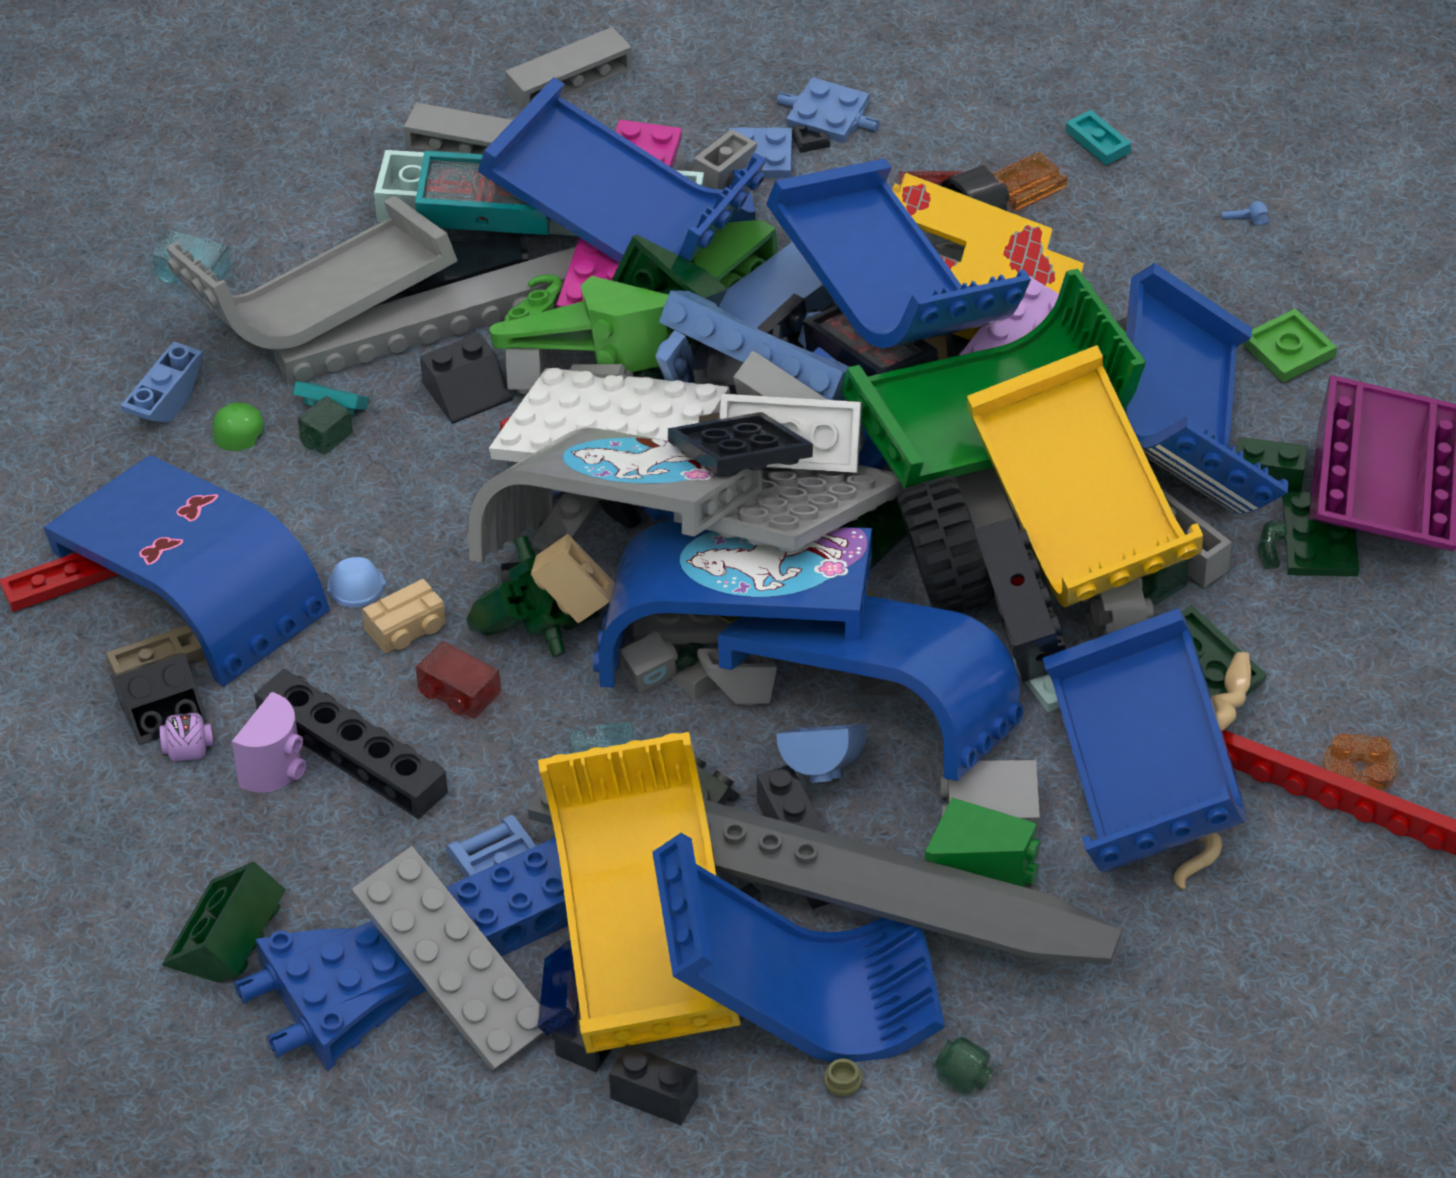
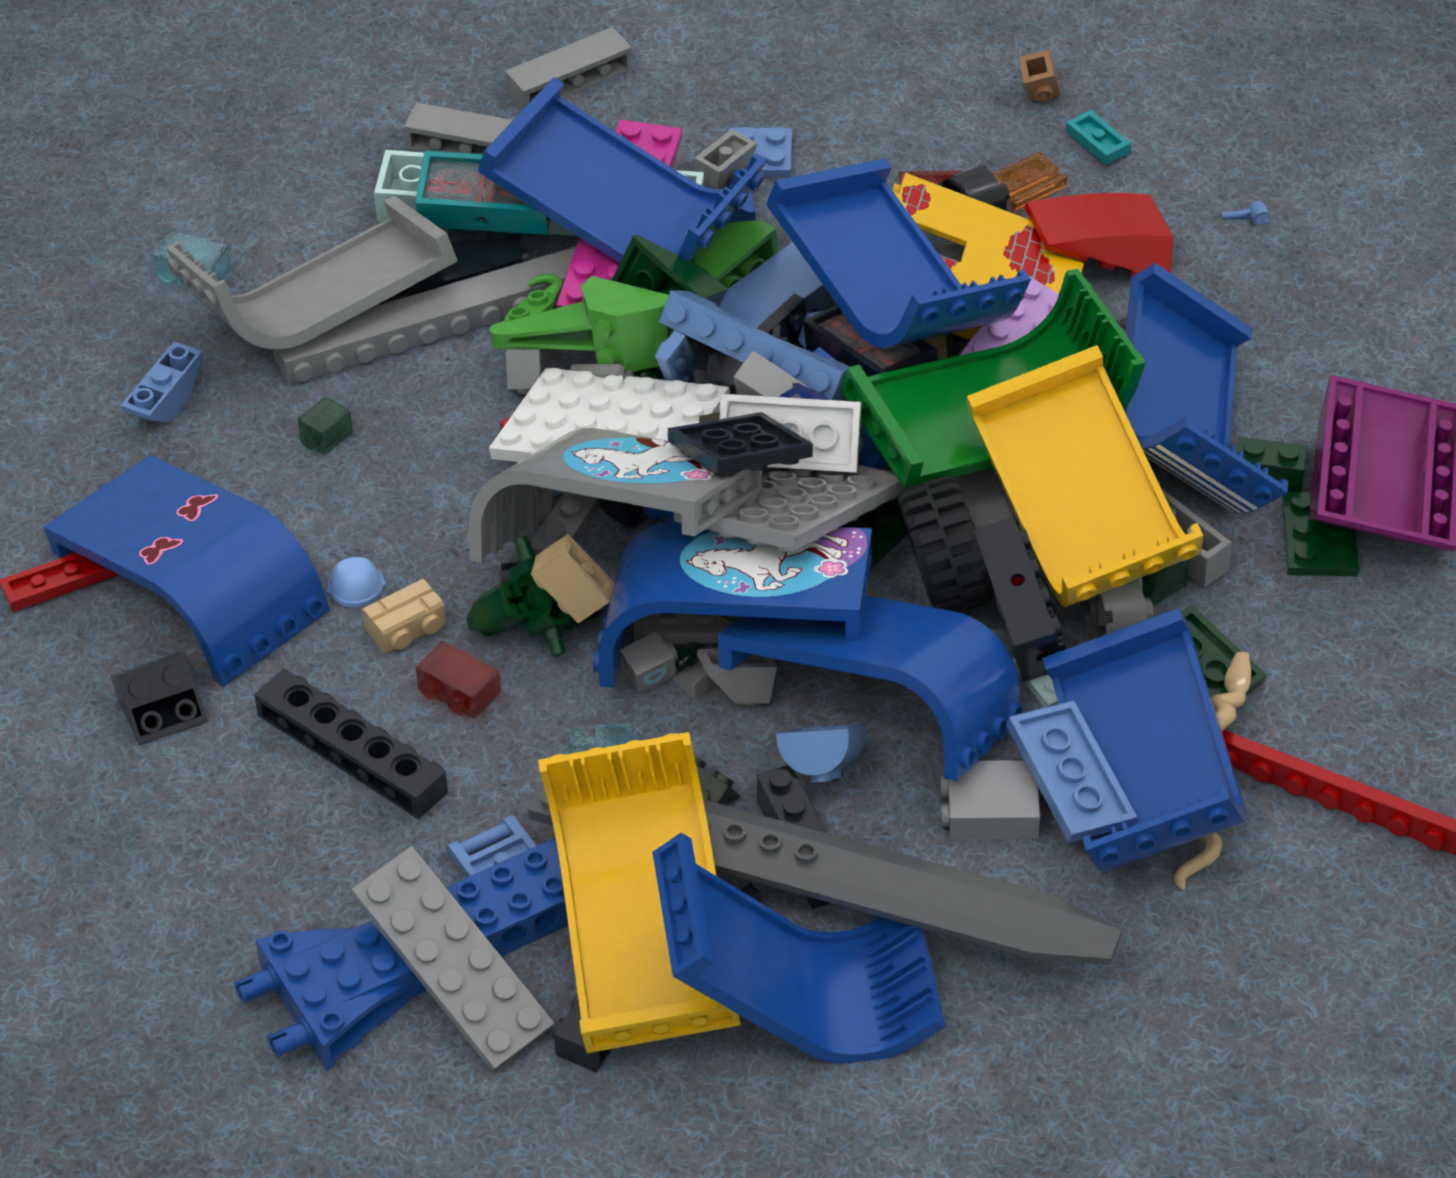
dark tan plate [106,625,206,674] -> none
lavender head [160,713,213,762] -> none
dark green slope [162,861,286,983] -> none
bright green hair [212,402,264,451] -> none
lavender brick [232,692,306,793] -> none
teal plate [293,381,369,415] -> none
black slope [420,333,512,424] -> none
clear blue tile [538,940,577,1035] -> none
black brick [609,1044,698,1125] -> none
medium blue plate [777,77,880,143] -> none
black tile [791,126,830,153] -> none
olive plate [824,1059,863,1097] -> none
green slope [925,797,1041,887] -> none
clear green head [933,1037,994,1095] -> none
bright green plate [1242,309,1337,383] -> none
clear green arm [1257,520,1287,570] -> none
clear orange plate [1323,733,1398,791] -> none
none -> clear blue piece [780,383,829,400]
none -> medium blue plate [1006,701,1137,843]
none -> medium nougat brick [1019,50,1061,102]
none -> red wedge [1024,193,1173,277]

